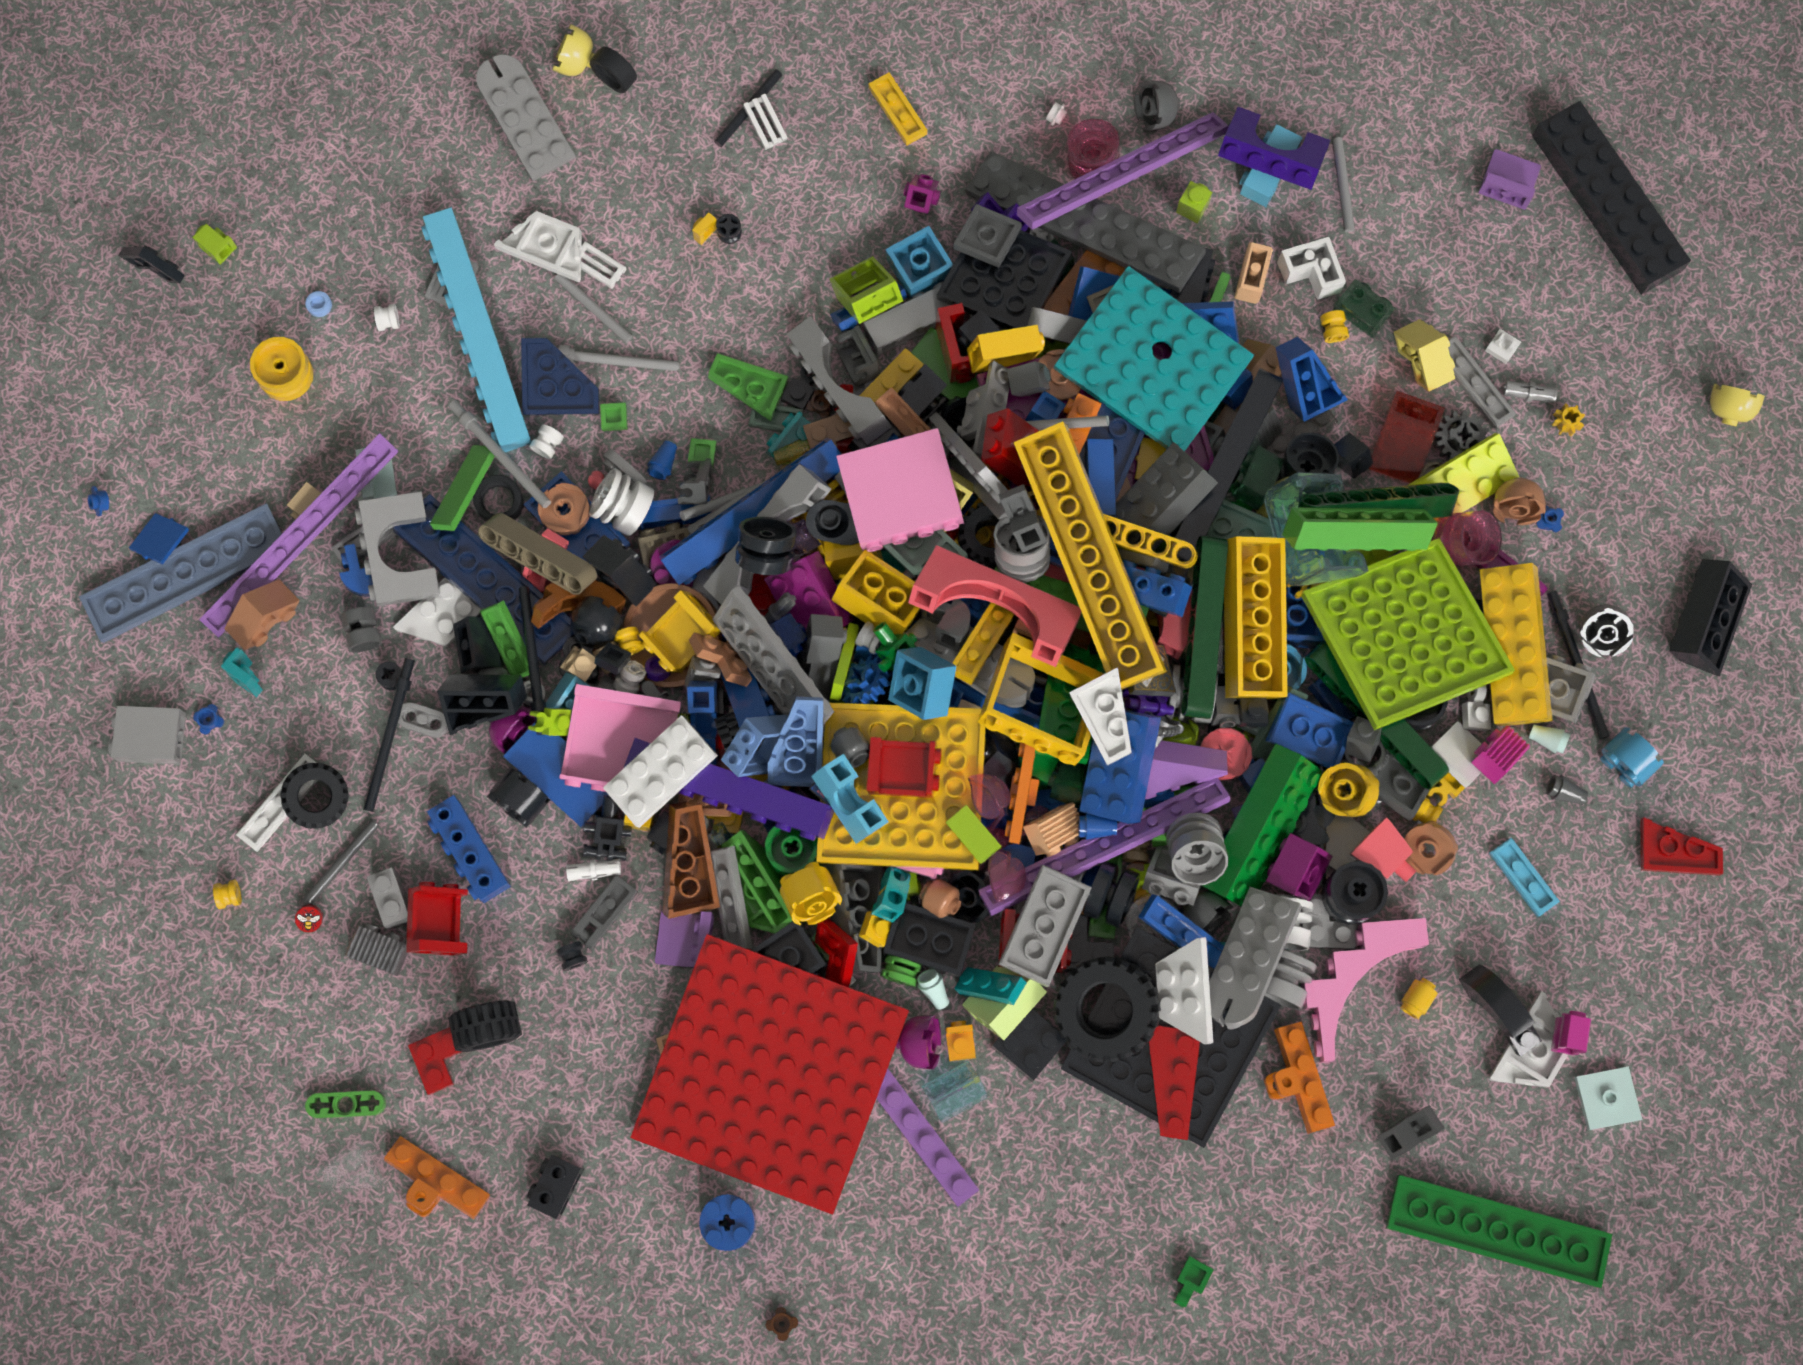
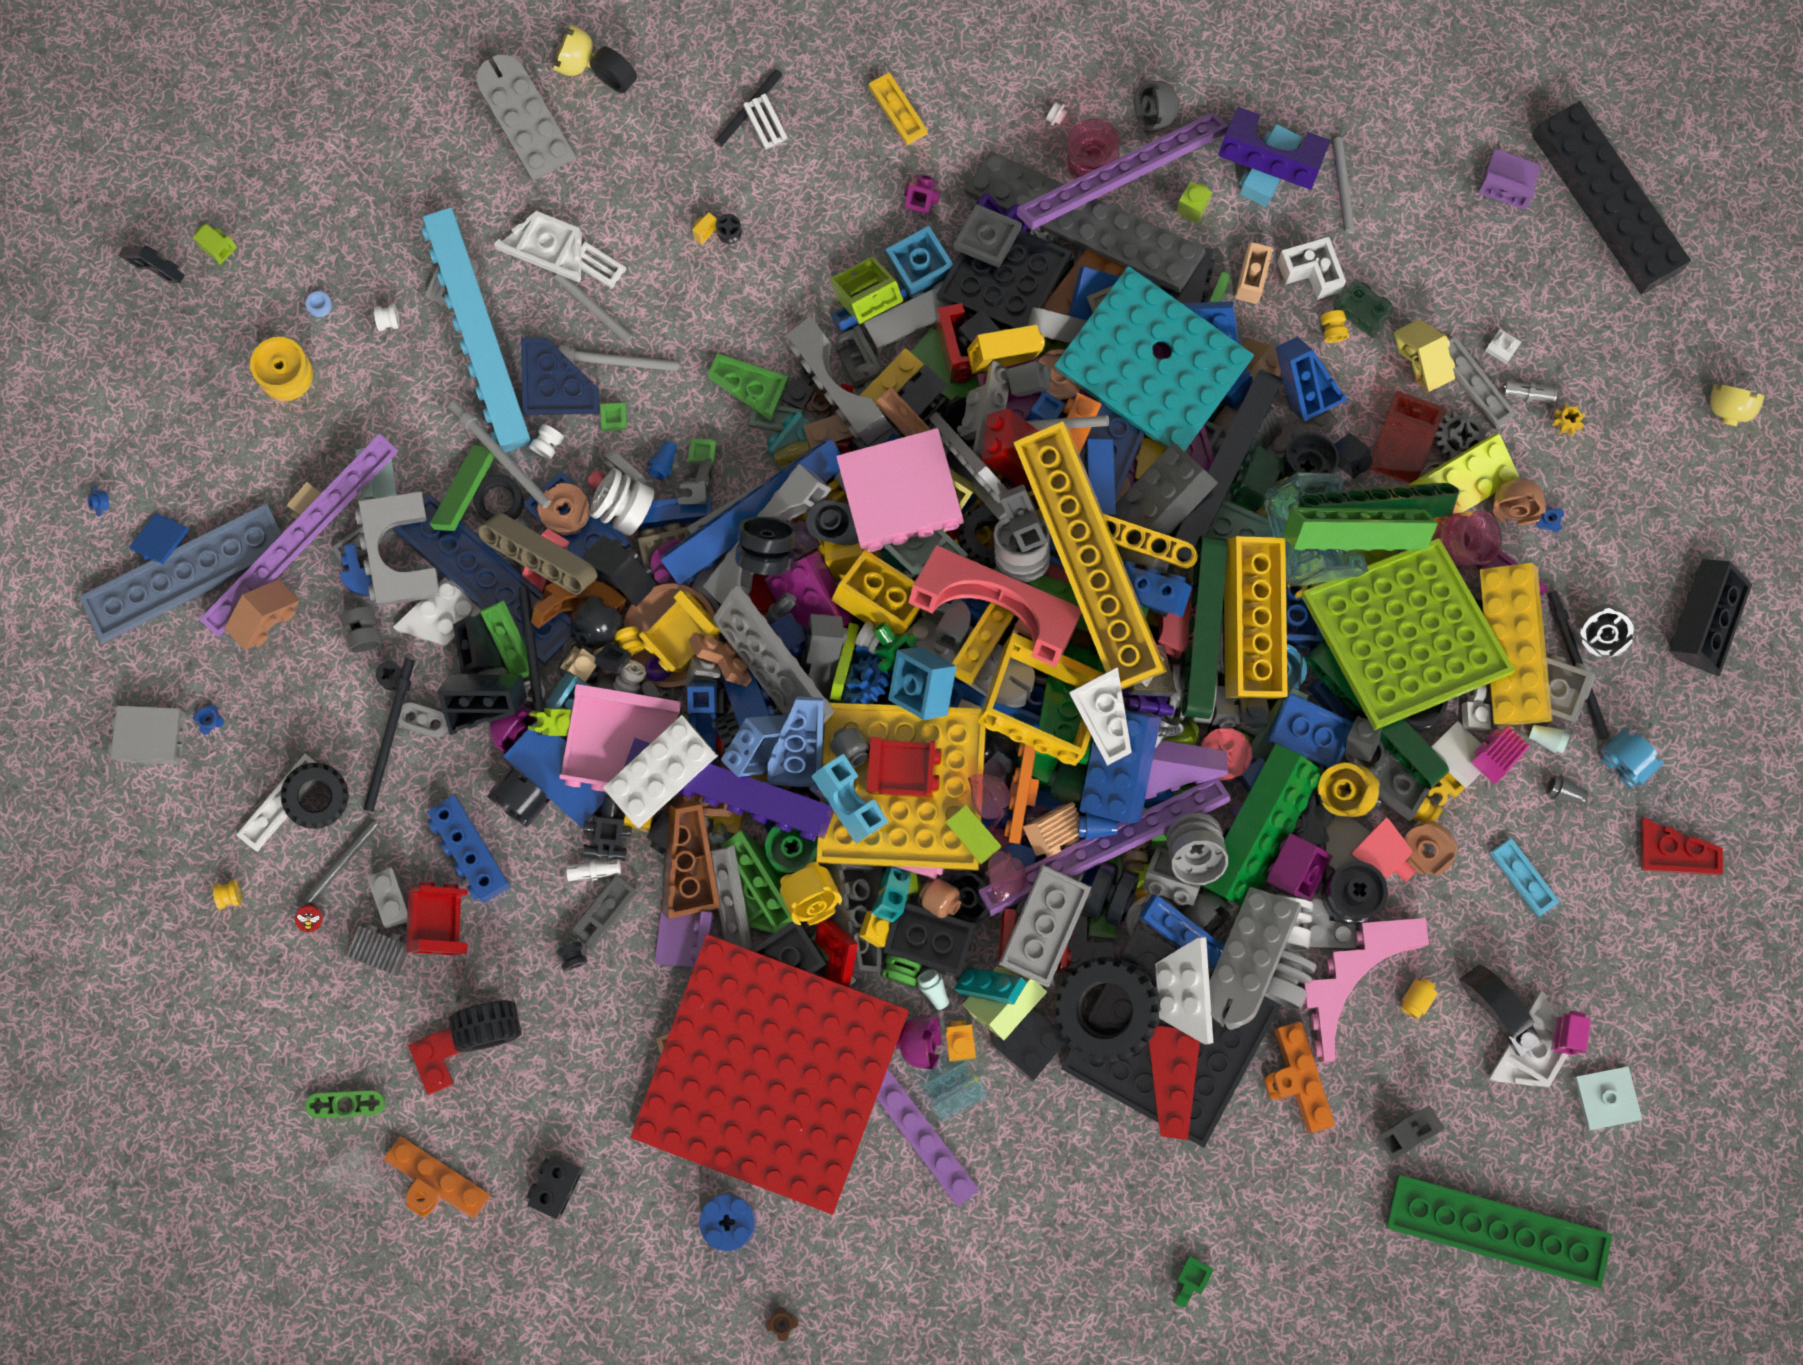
teal bracket [221,647,263,698] -> none
light grey bar [680,482,762,521] -> none

